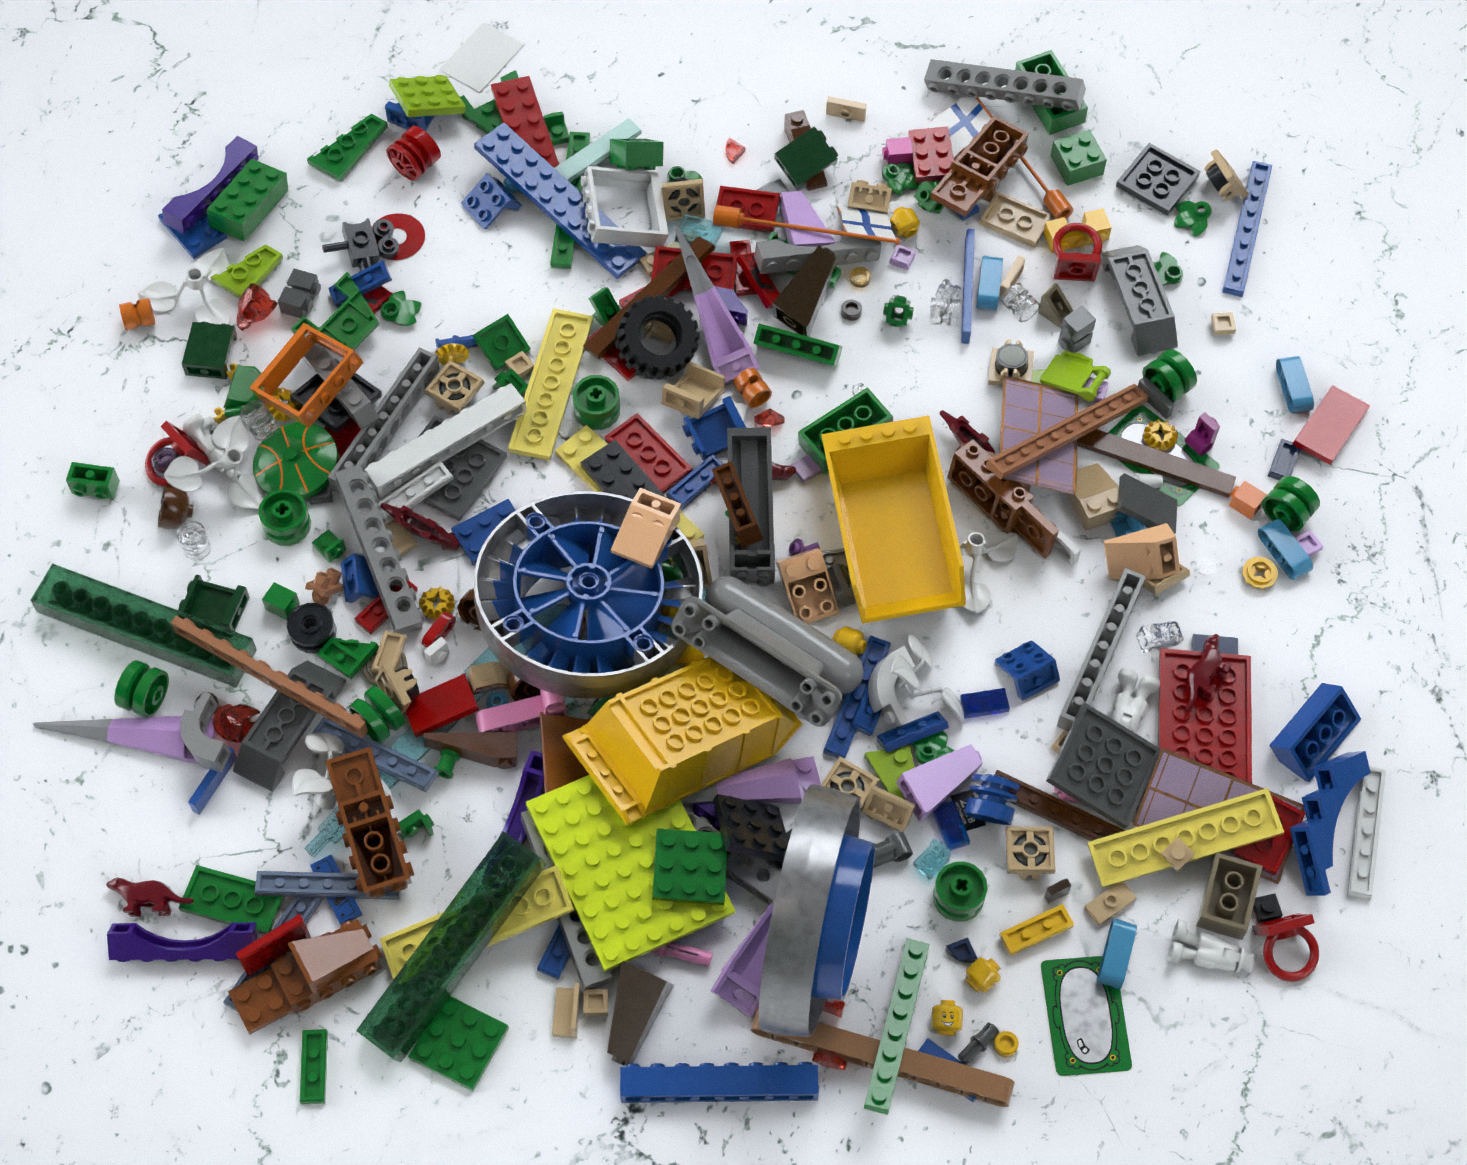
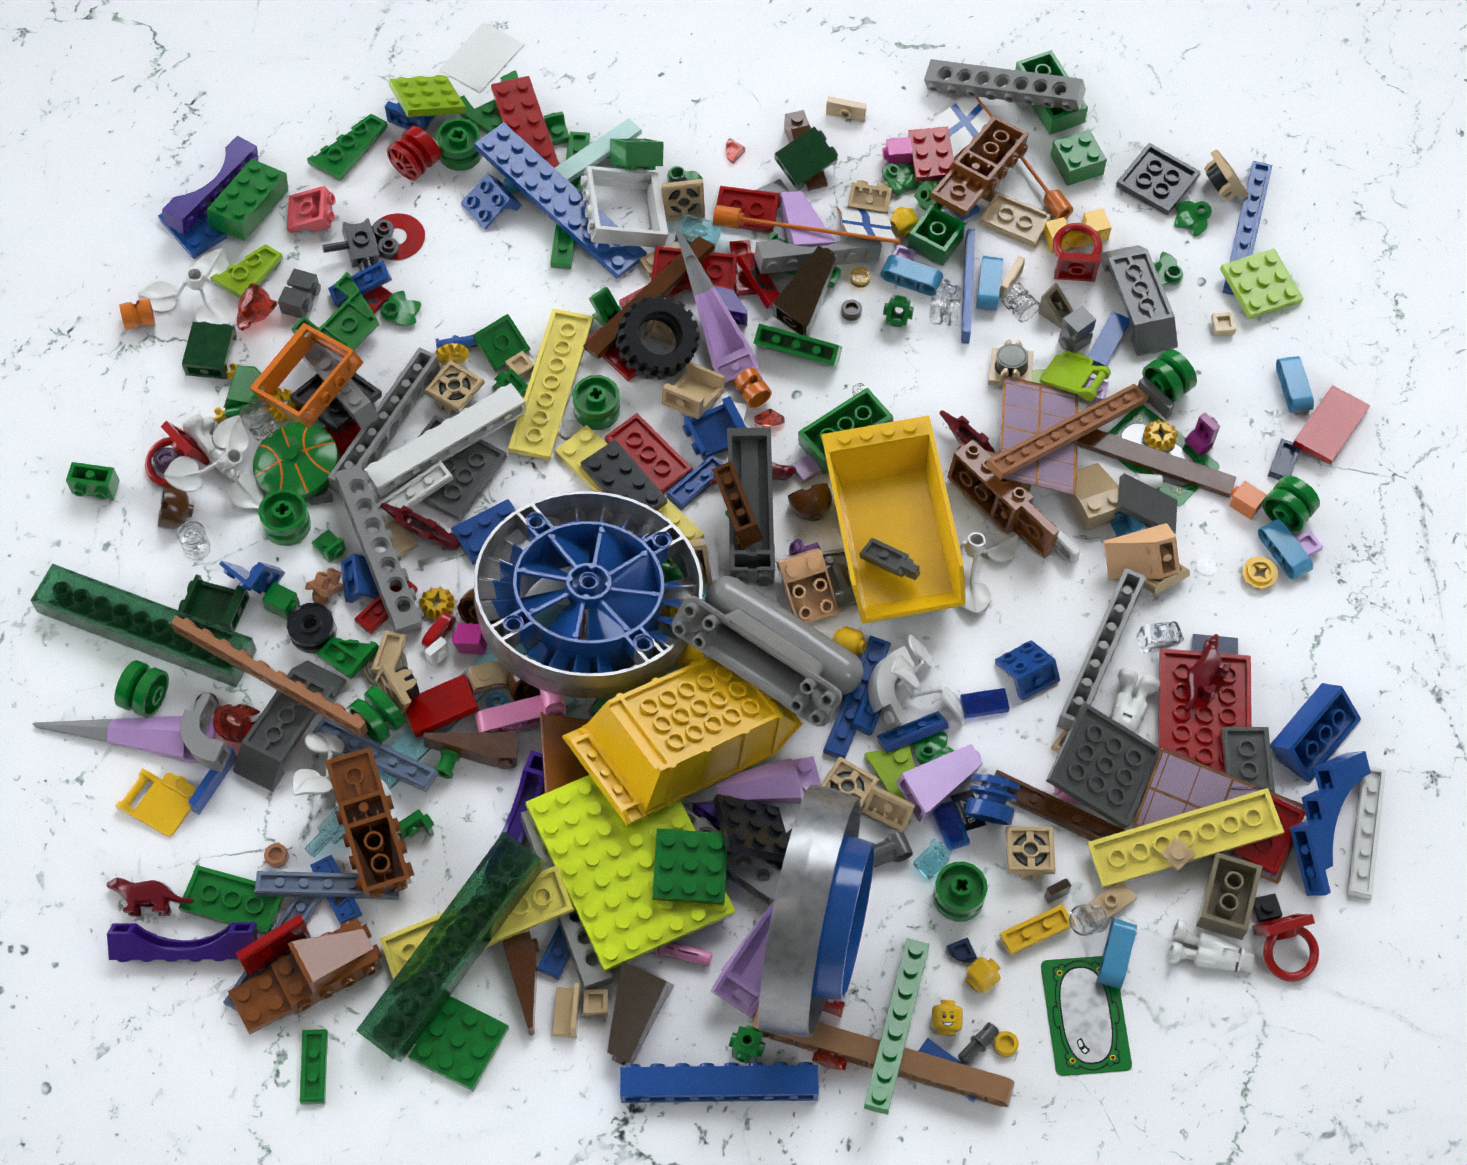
light nougat slope [611,488,681,569] -> none
none -> yellow piece [115,768,196,838]
none -> blue bracket [219,560,286,594]
none -> nougat tile [264,843,289,868]
none -> coral plate [287,186,336,233]
none -> green wheel [436,118,482,171]
none -> dark pink brick [452,623,487,655]
none -> reddish brown slope [502,931,540,1036]
none -> green brick [729,1026,766,1064]
none -> reddish brown cylinder [788,483,832,522]
none -> dark grey hinge [859,538,920,580]
none -> dark azure beam [880,255,944,296]
none -> green brick [908,205,966,266]
none -> clear wheel [1069,903,1109,936]
none -> tile [1088,311,1130,366]
none -> lime plate [1220,248,1304,319]
none -> dark grey tile [1221,727,1275,793]

